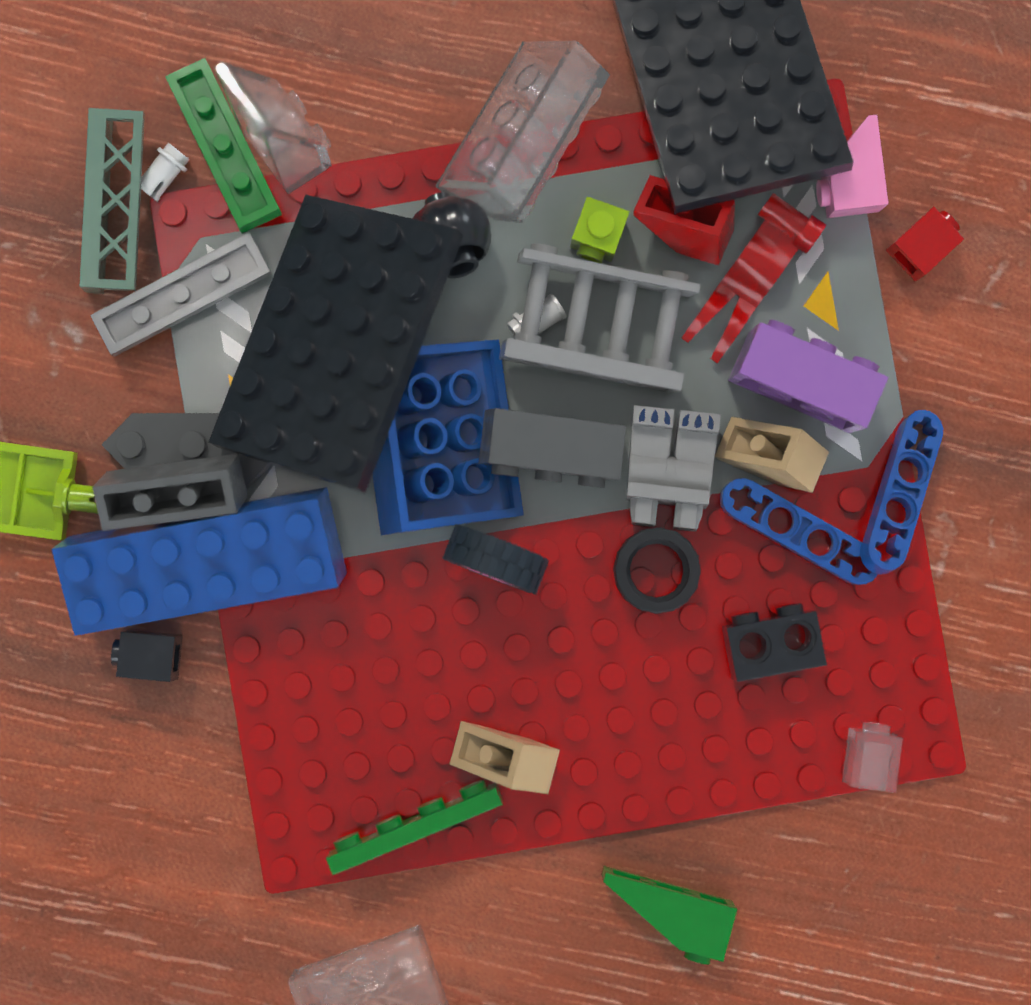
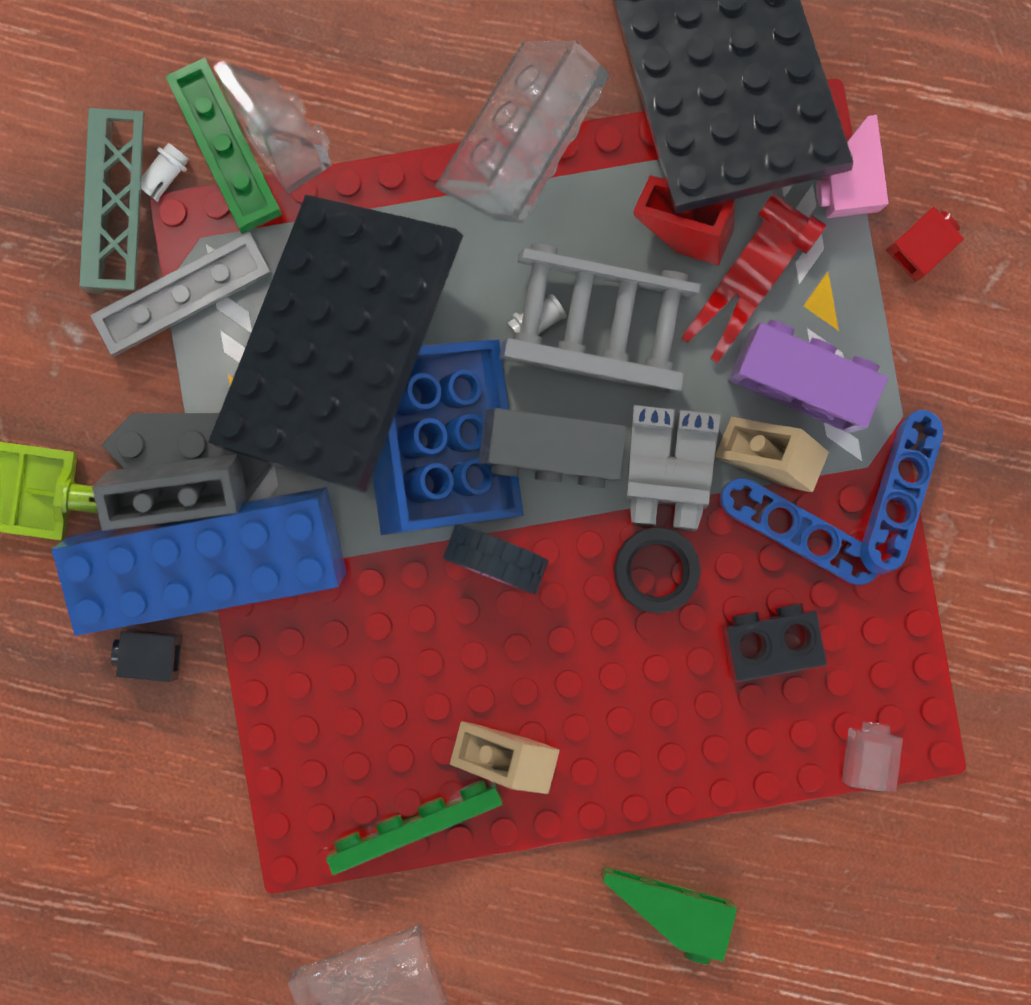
black plant [412,192,491,279] -> none
lime brick [570,196,630,263] -> none

